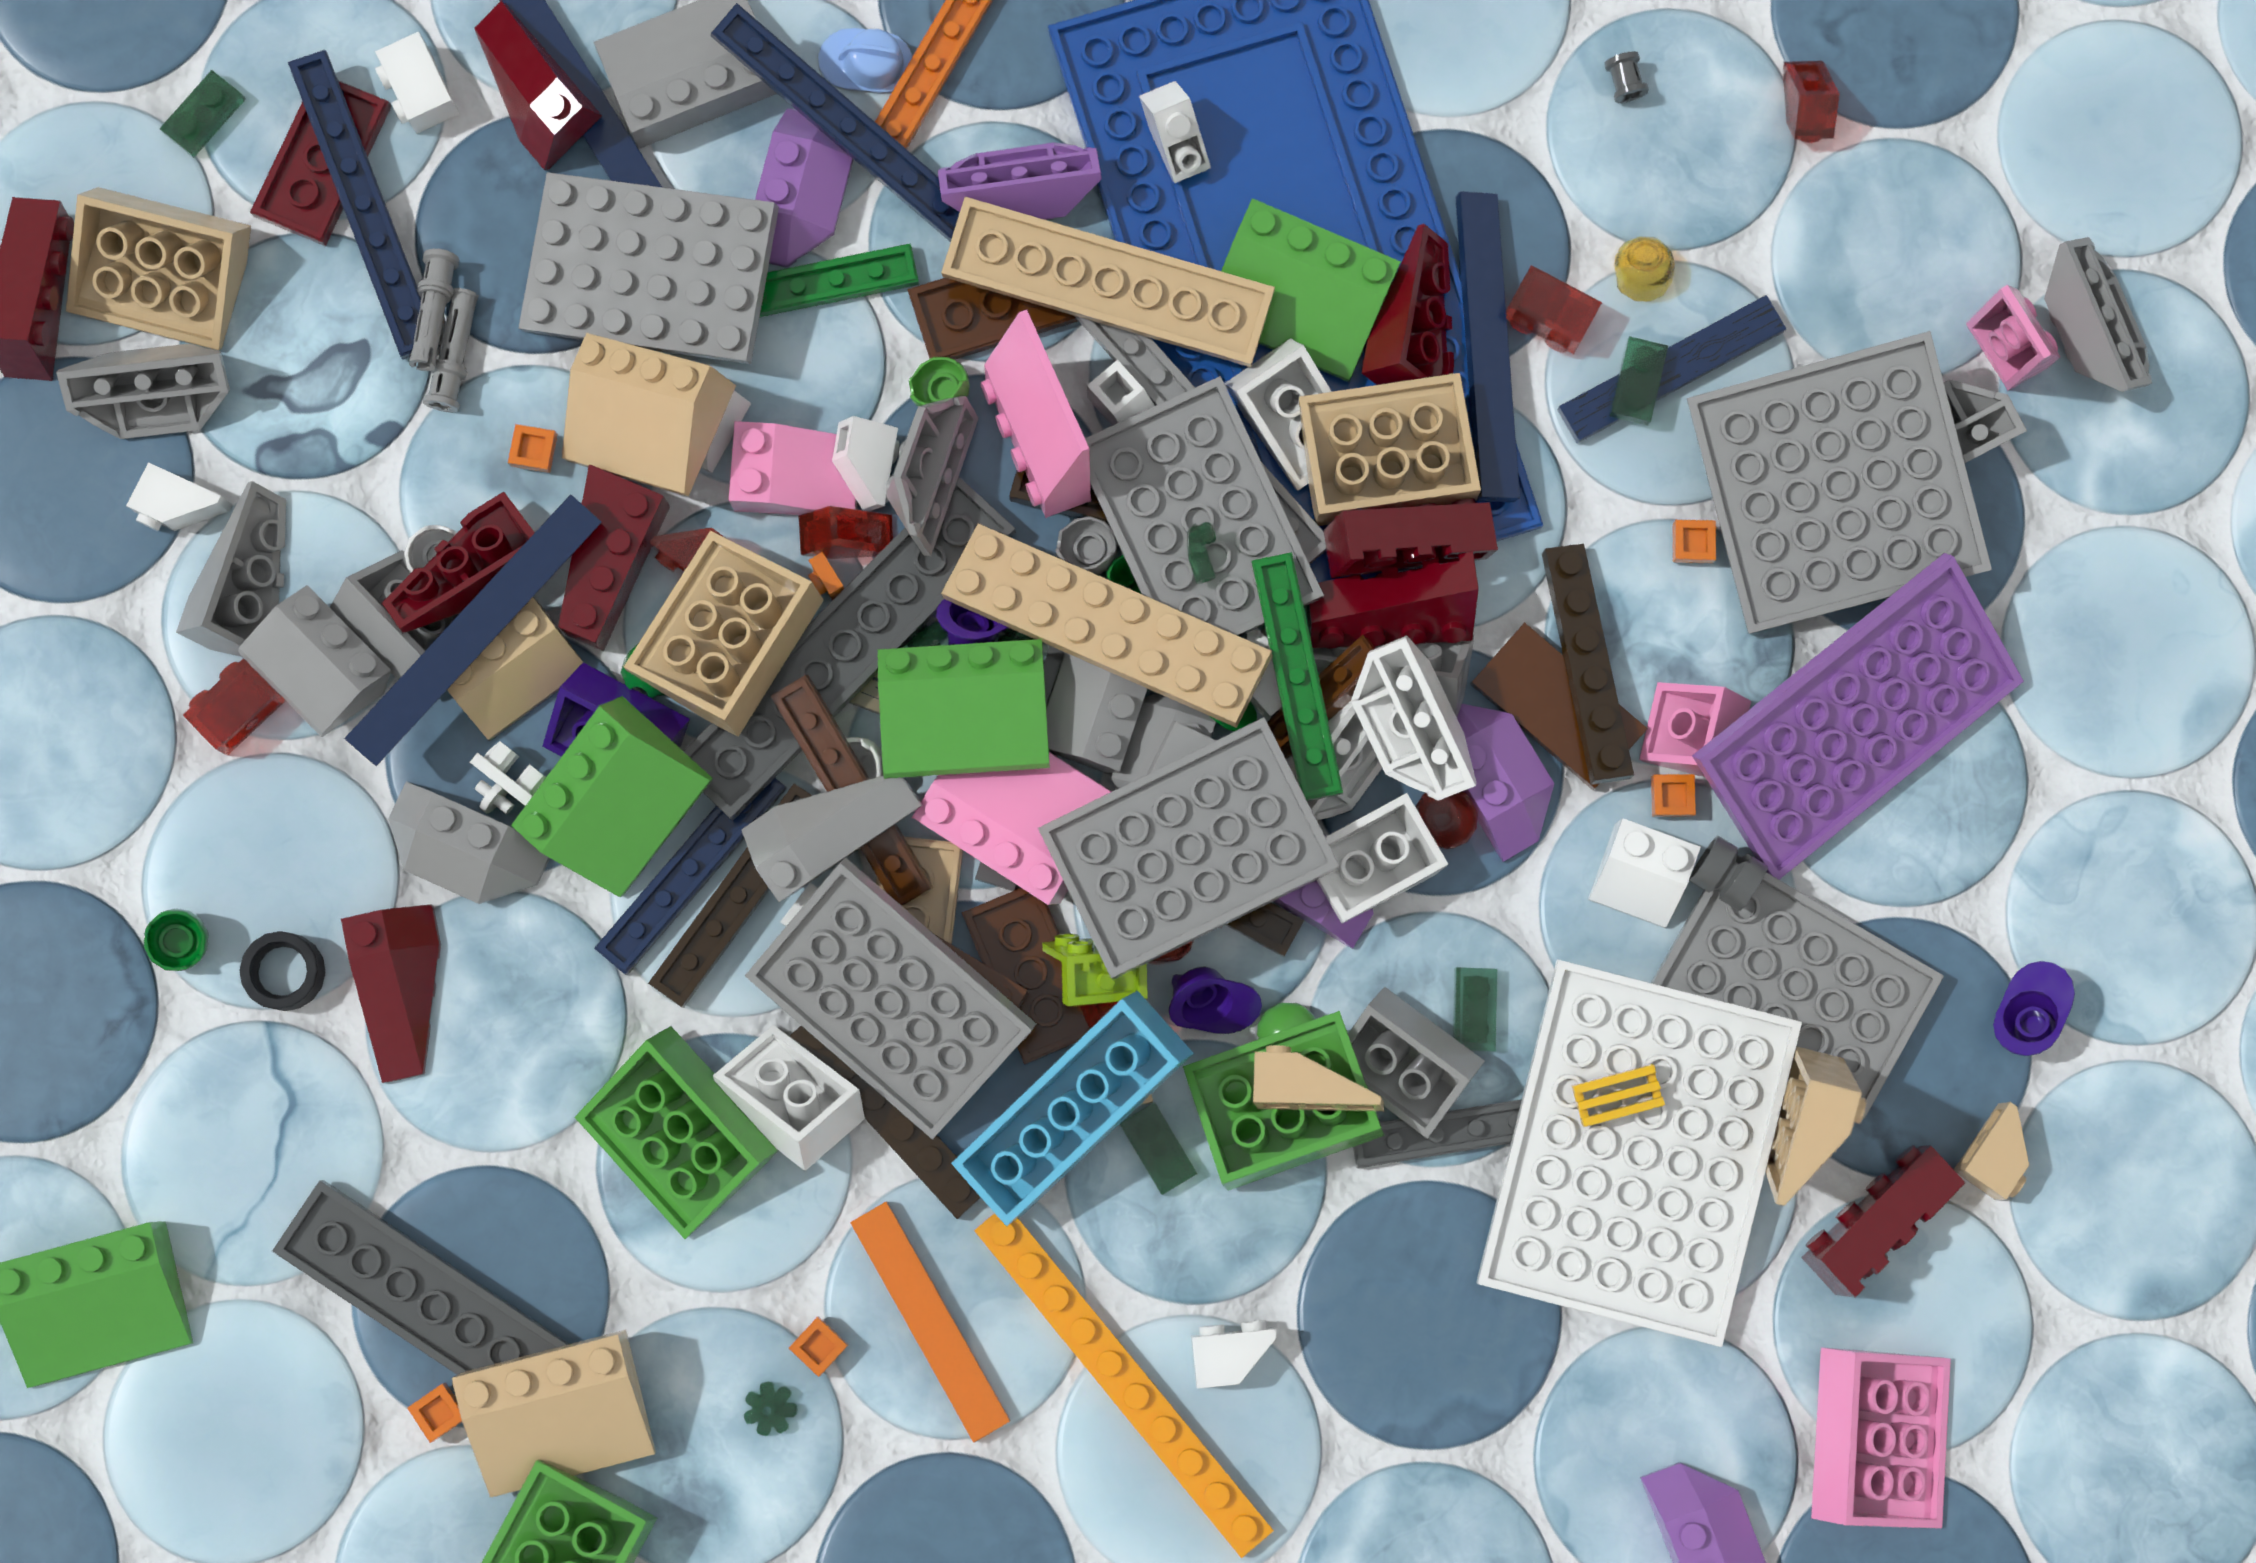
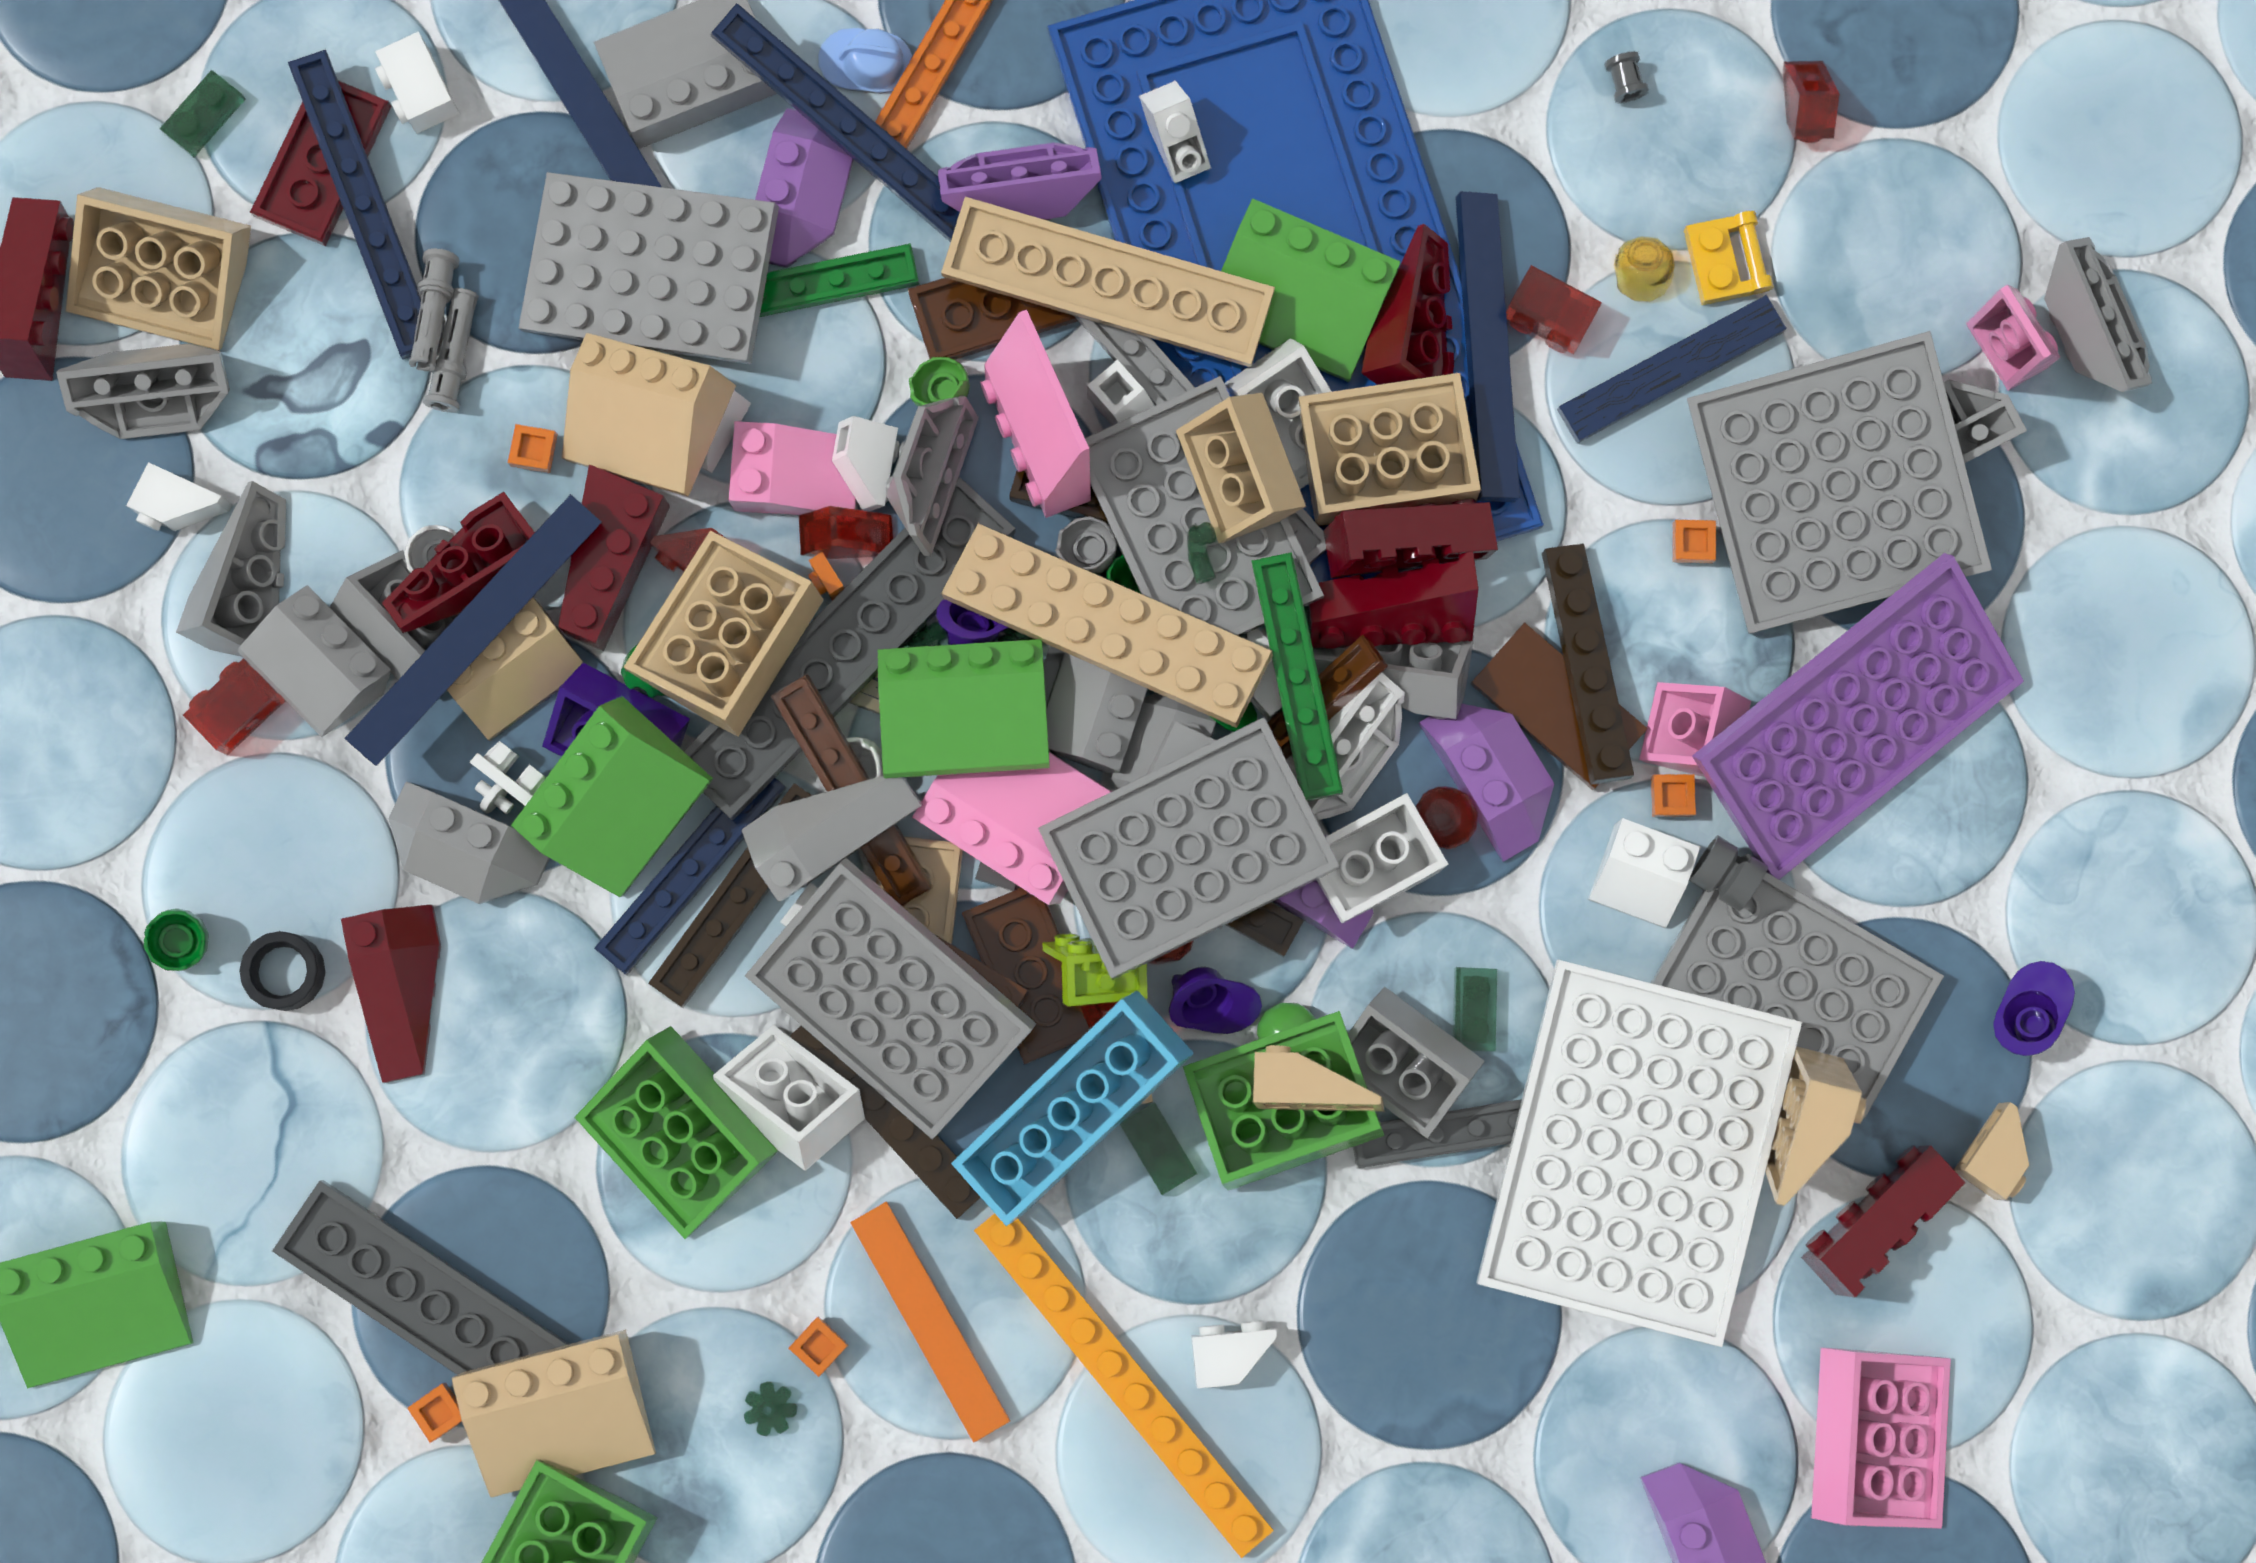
dark red wedge [474,0,602,171] -> none
white wedge [1351,636,1477,801] -> none
yellow tile [1571,1064,1665,1127] -> none
clear green plate [1609,336,1668,426] -> none
none -> tan slope [1176,393,1306,543]
none -> yellow plate [1683,211,1774,305]

